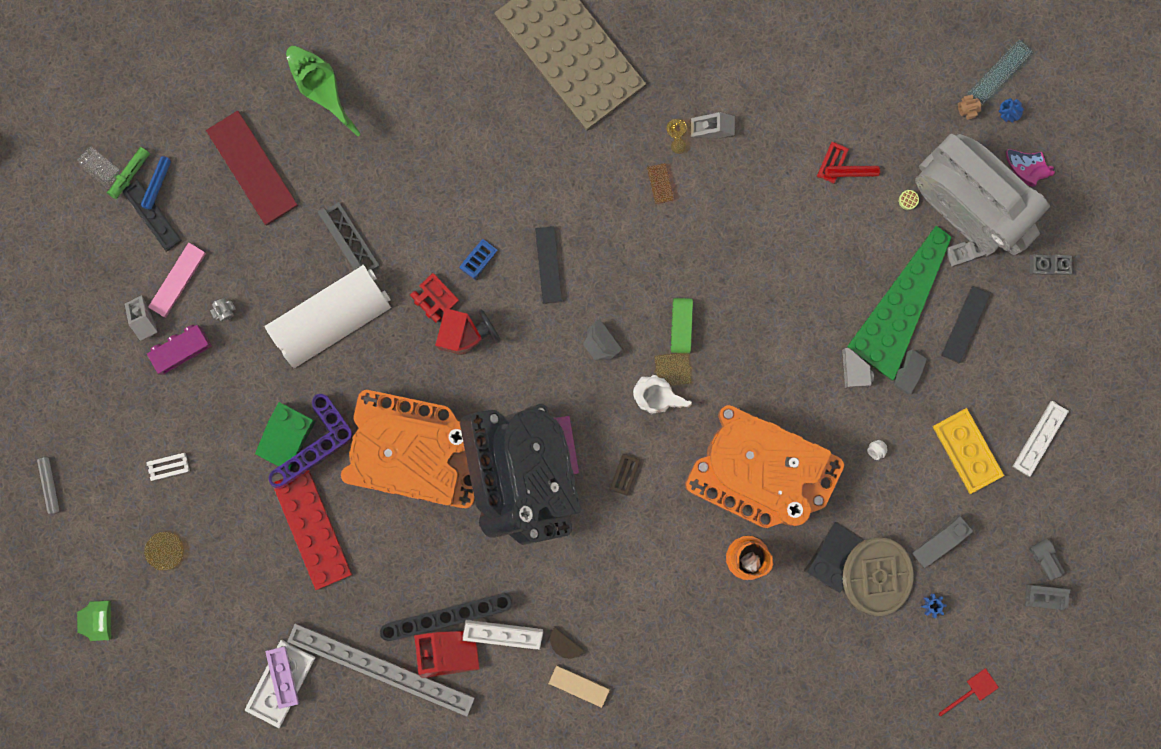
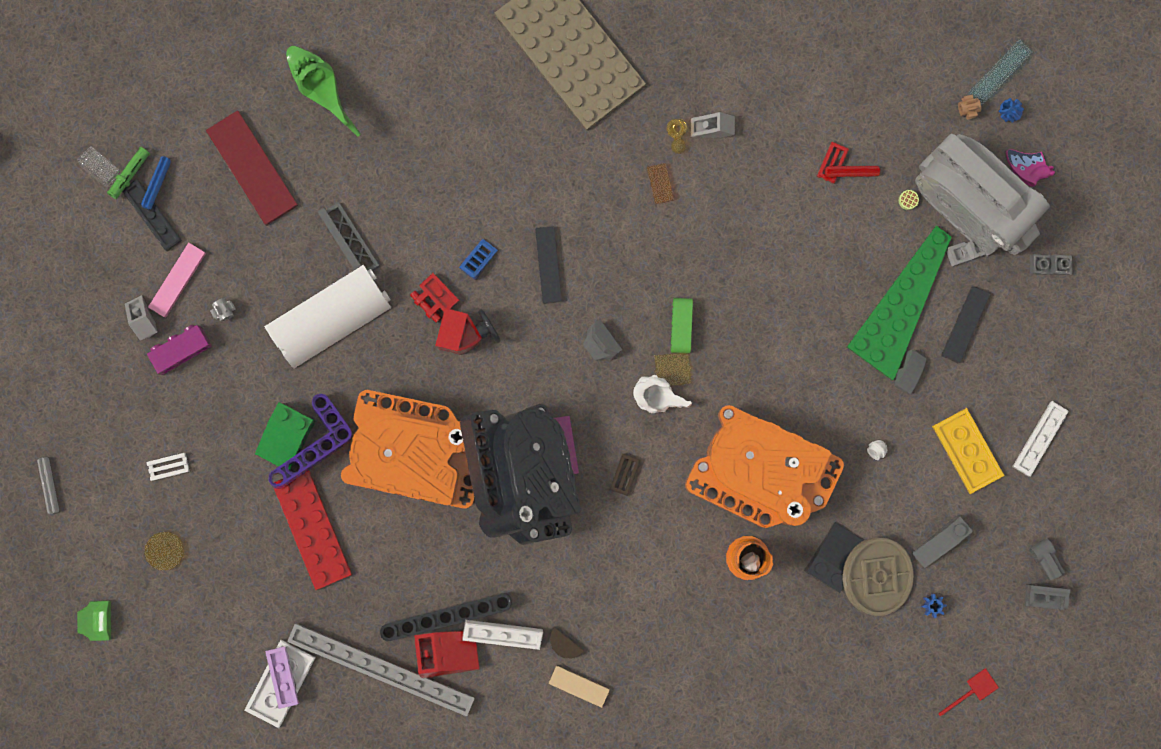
light grey slope [842,348,874,388] -> none

